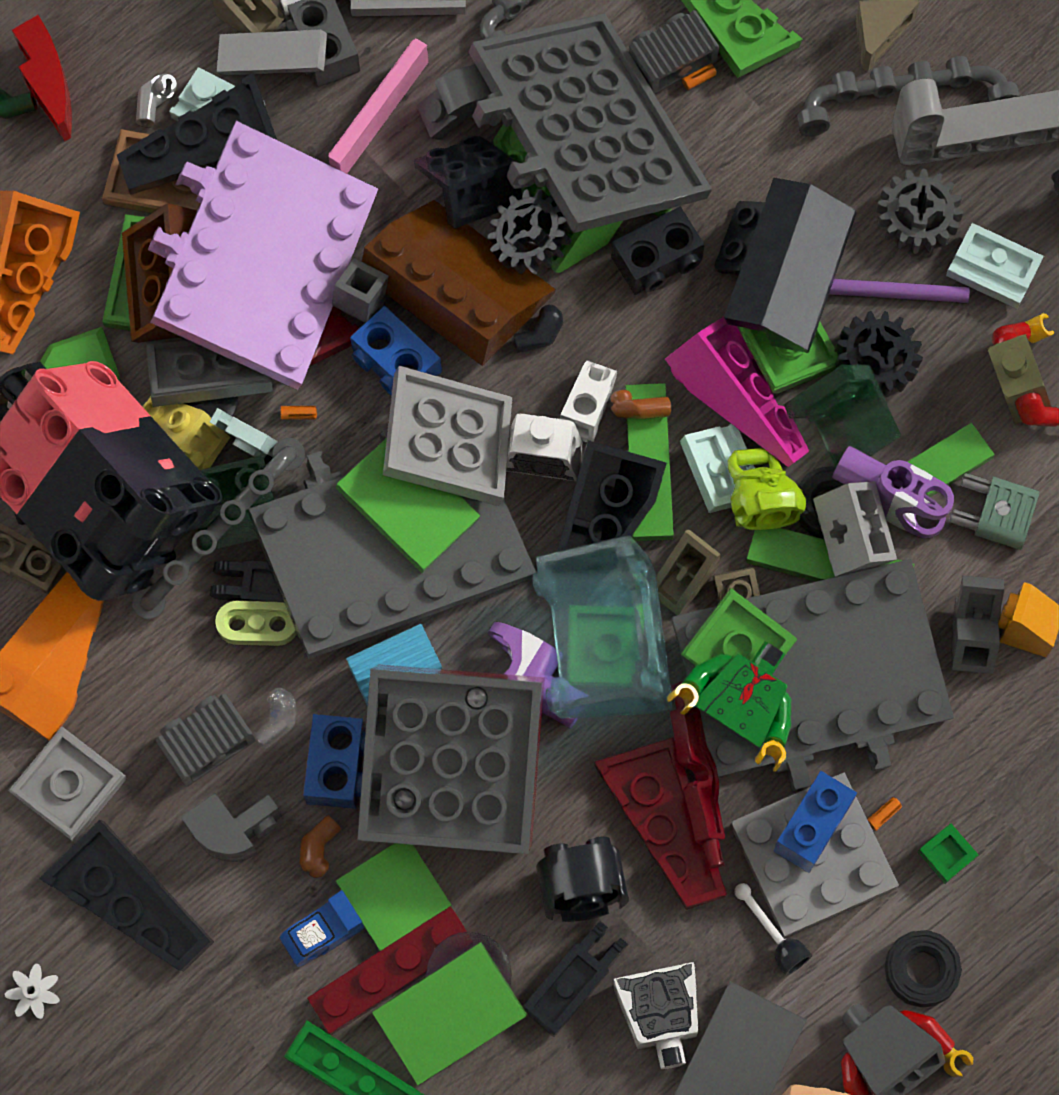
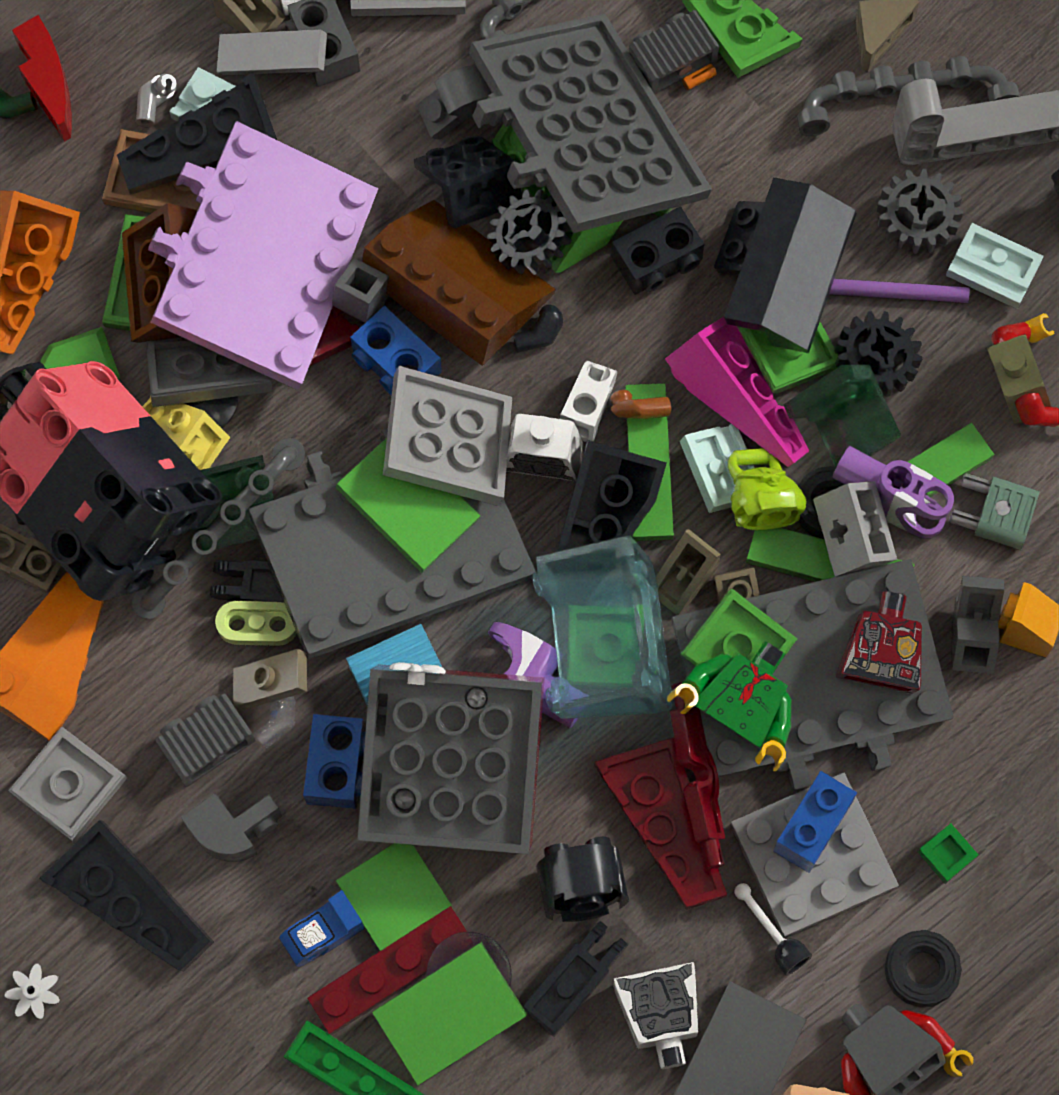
light aqua plate [210,408,278,461] -> none
orange piece [281,406,317,420] -> none
dark orange arm [299,815,342,878] -> none
bright pink tile [328,38,428,174] -> none
orange piece [867,797,902,831] -> none
none -> dark tan plate [233,649,307,711]
none -> white plant [389,662,446,685]
none -> torso [836,592,922,694]

